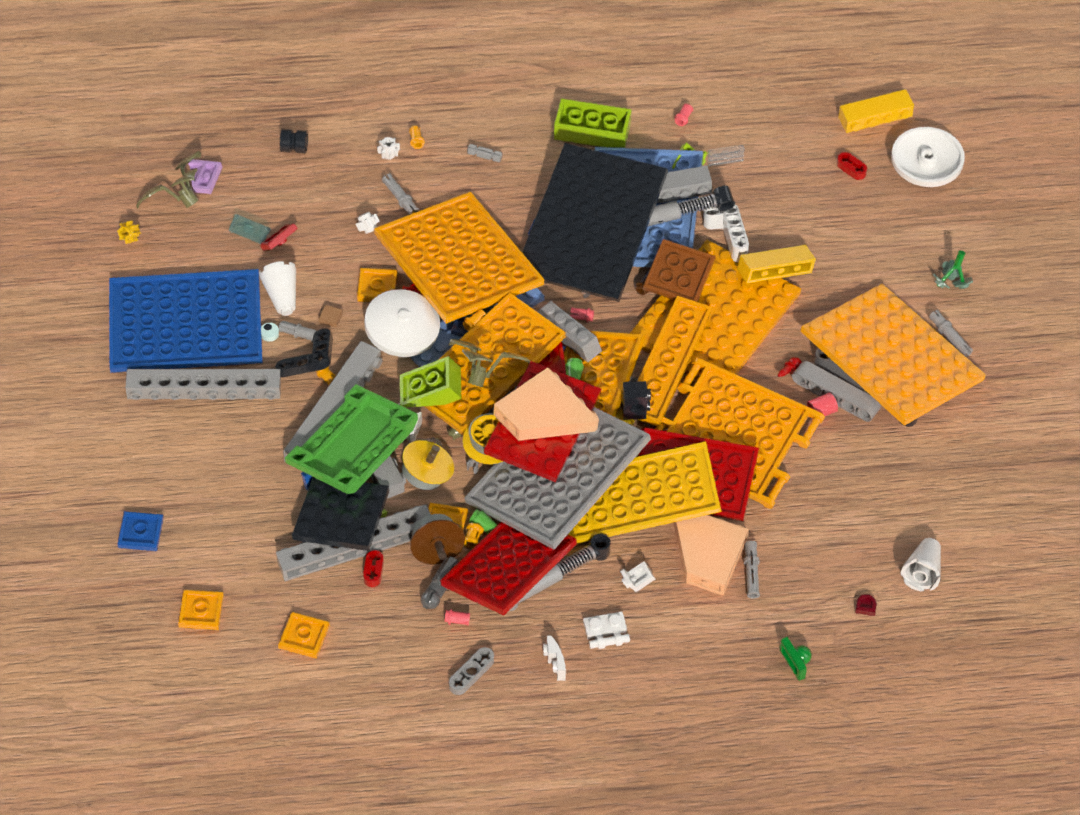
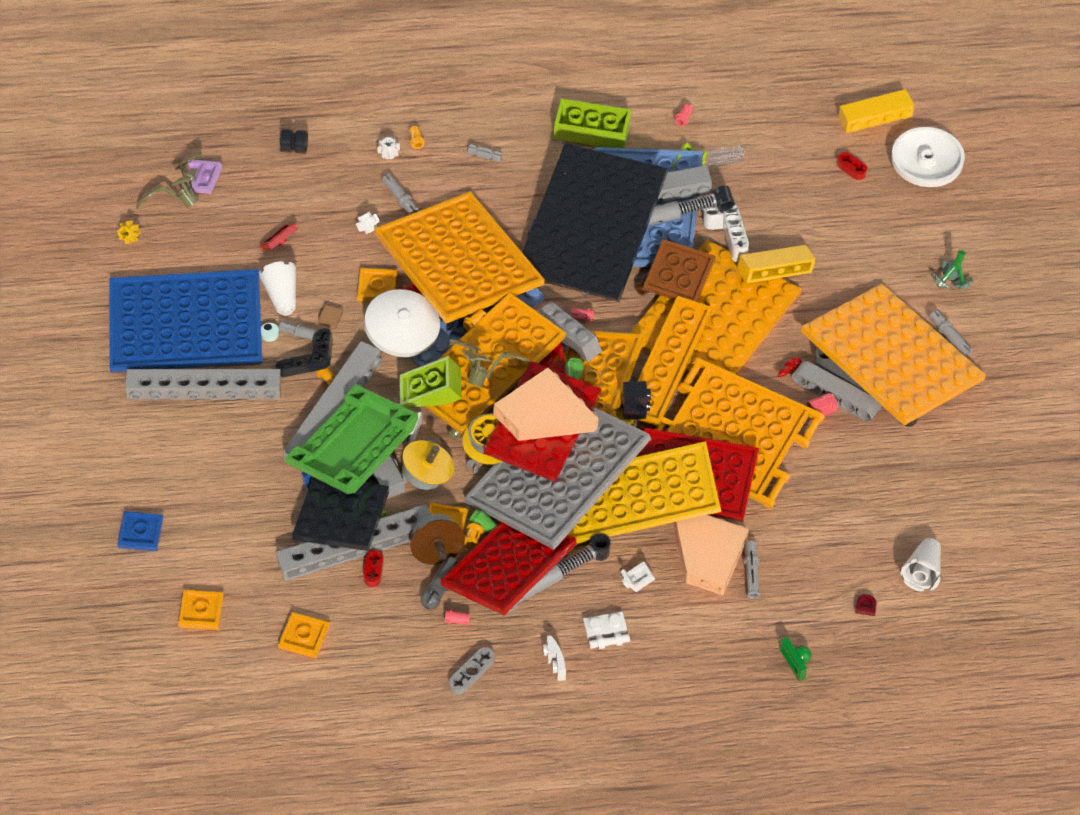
clear light blue slope [228,214,271,244] -> none

